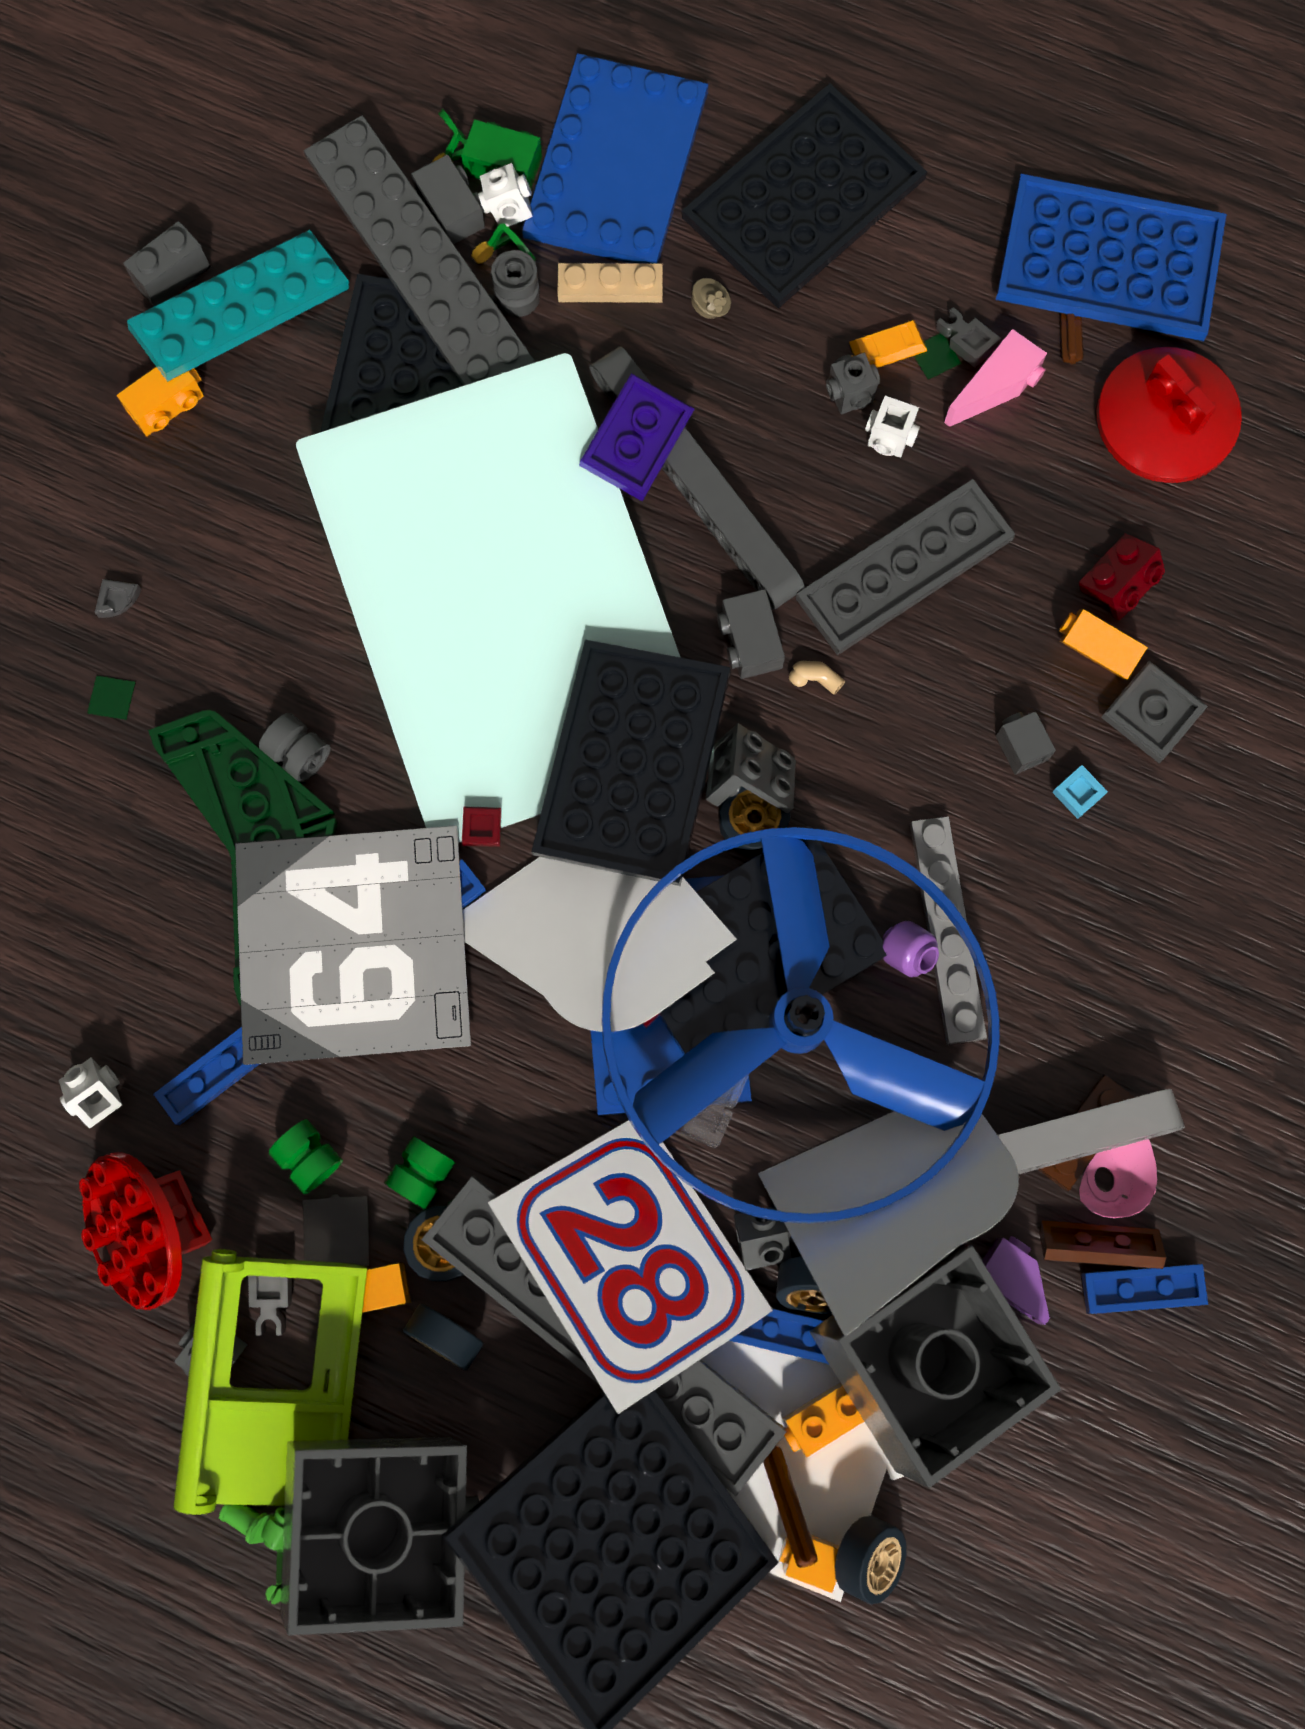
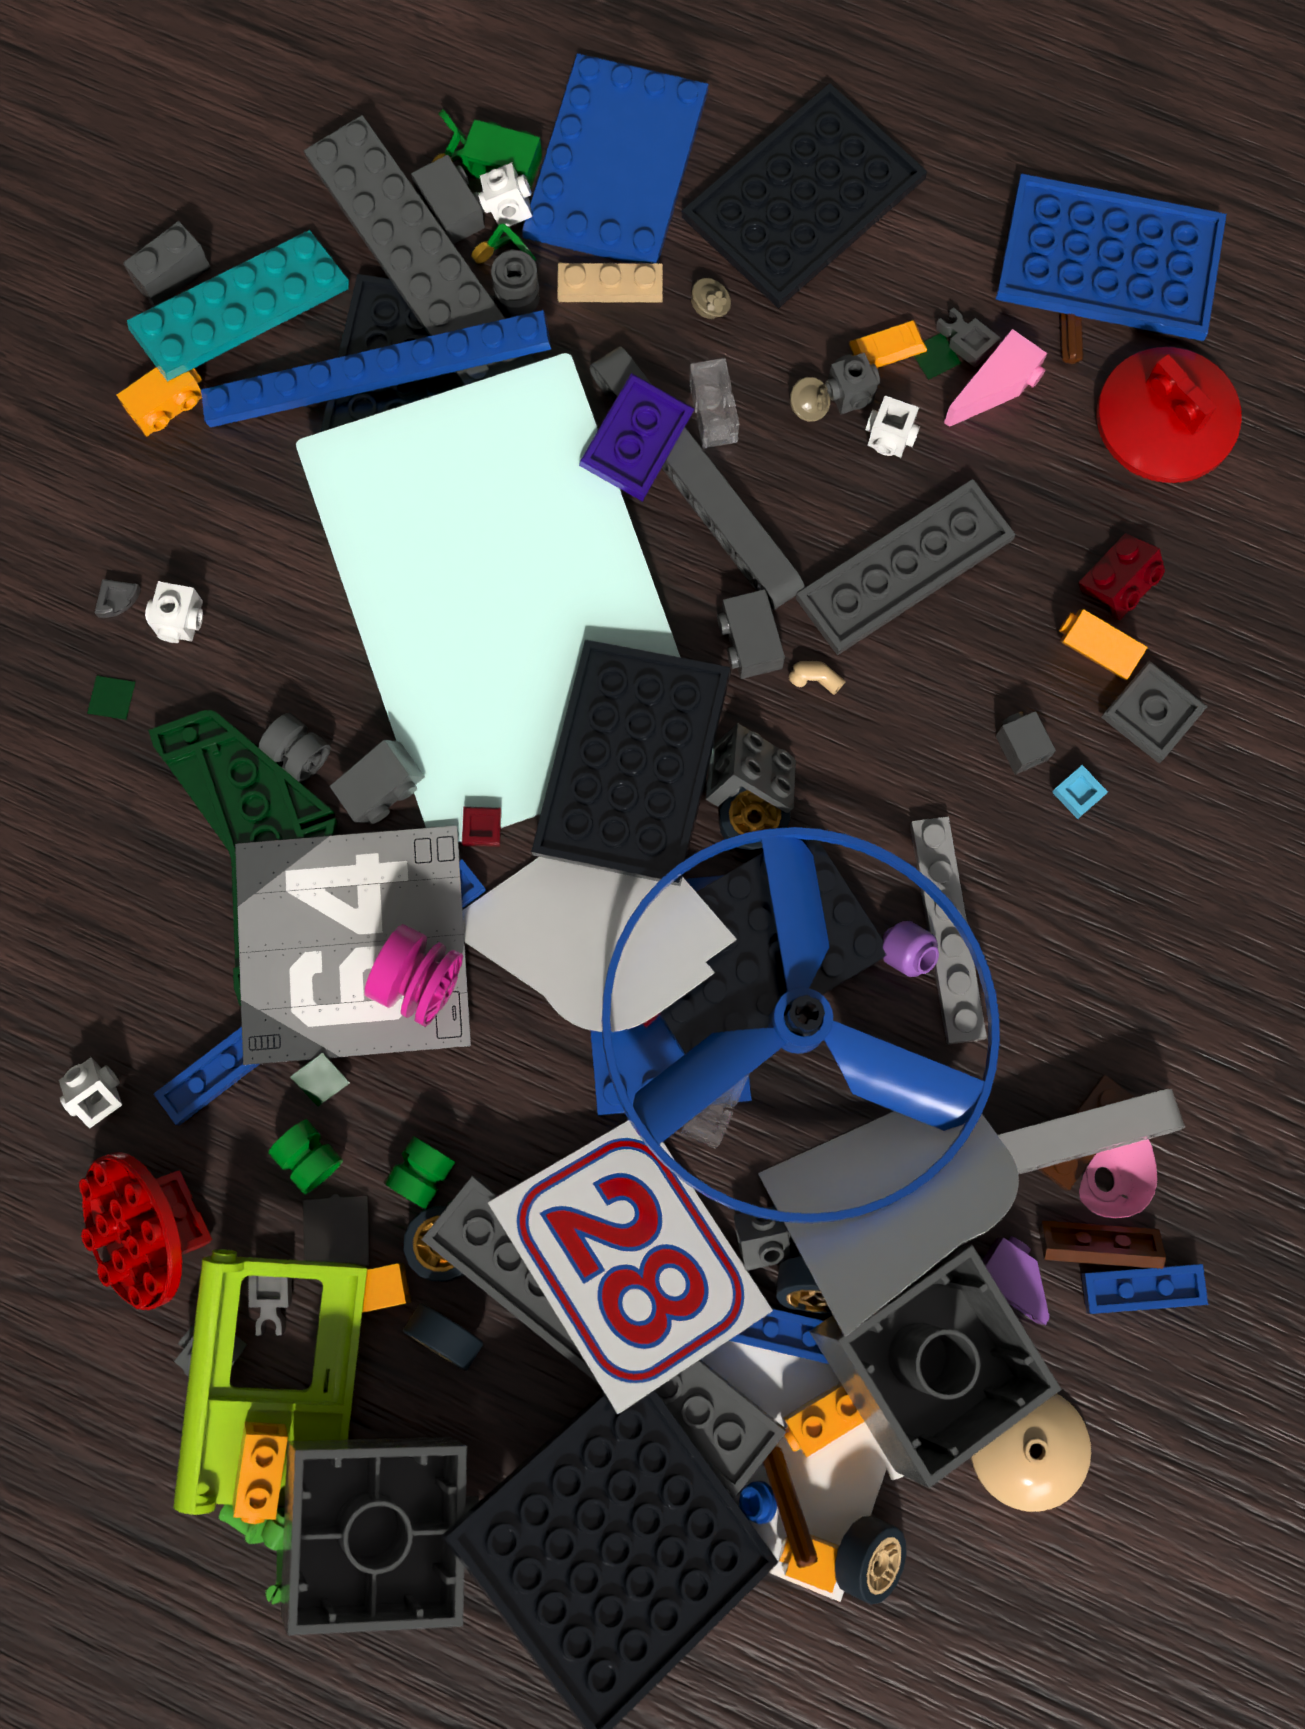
none -> white brick [145,581,203,643]
none -> blue plate [201,310,551,428]
none -> light orange brick [233,1421,288,1524]
none -> sticker [290,1053,350,1107]
none -> dark grey brick [330,740,425,824]
none -> dark pink wheel [364,924,463,1027]
none -> clear piece [689,358,739,448]
none -> blue plate [739,1481,777,1524]
none -> dark tan hat [790,377,831,422]
none -> tan dish [971,1393,1091,1512]

